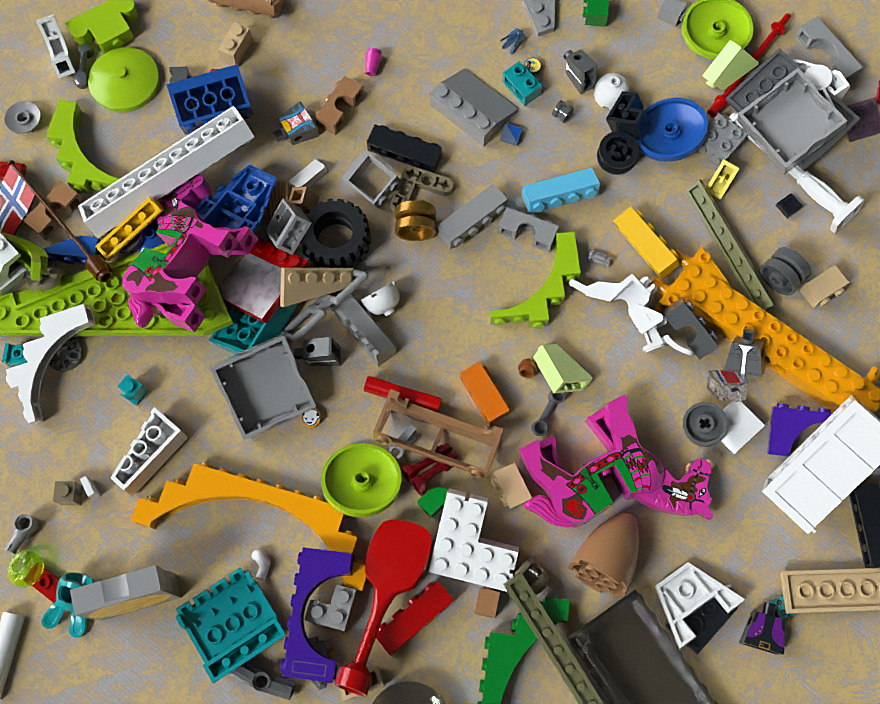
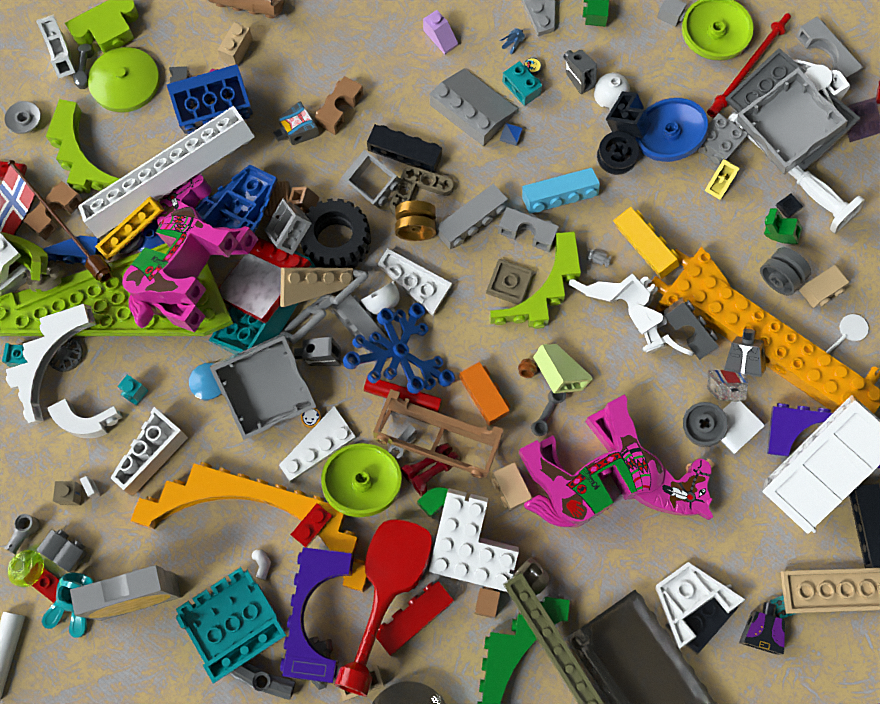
white slope [289,159,327,188] -> none
light grey brick [304,584,358,632] -> none
dark pink cone [365,48,383,76] -> none
dark grey wheel [552,100,574,123] -> none
medium nougat cylinder [569,511,639,598] -> none
olive plate [685,180,777,311] -> none
yellowish green slope [703,40,759,91] -> none
none -> dark grey brick [37,529,88,572]
none -> white arch [47,399,123,438]
none -> dark azure dish [189,363,221,401]
none -> white wing [279,406,356,483]
none -> red plate [290,503,333,548]
none -> blue plant [343,303,455,394]
none -> white wing [378,248,452,316]
none -> lavender slope [423,10,458,55]
none -> dark tan tile [486,259,534,305]
none -> green brick [764,208,803,244]
none -> white piece [826,314,869,354]

